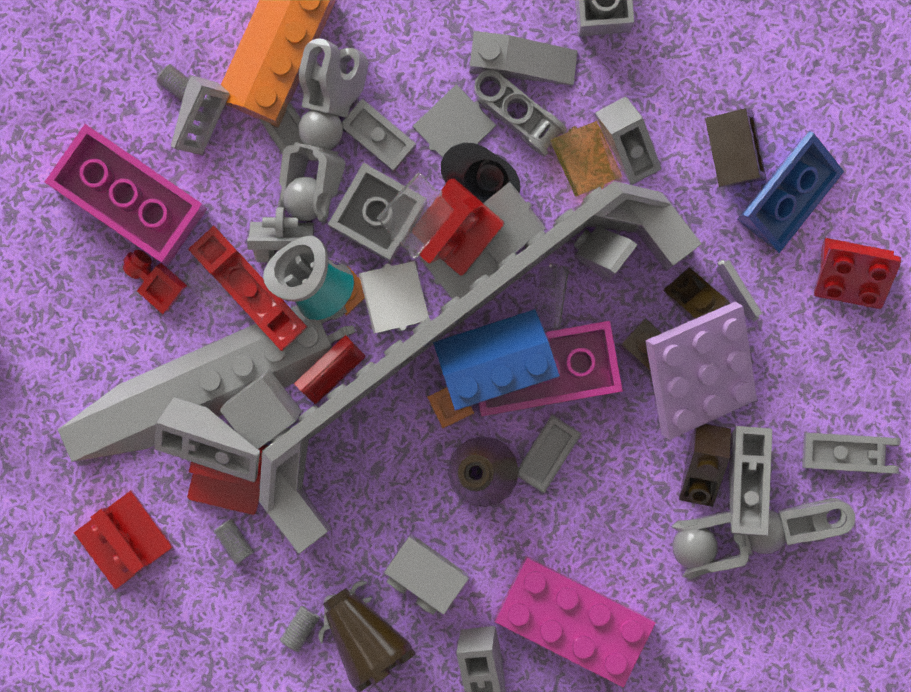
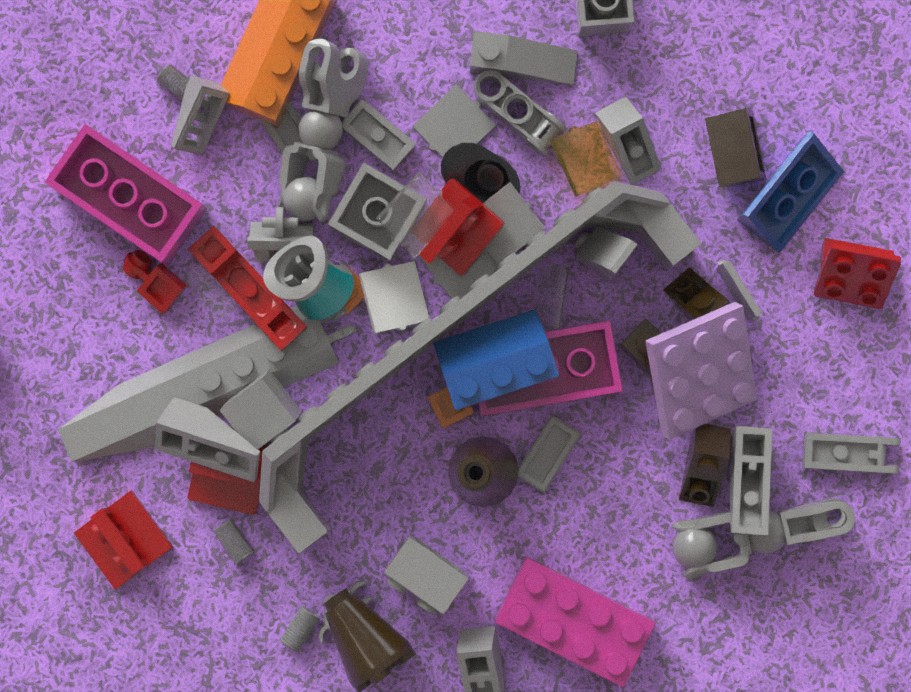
red tile [294,335,366,404] -> none

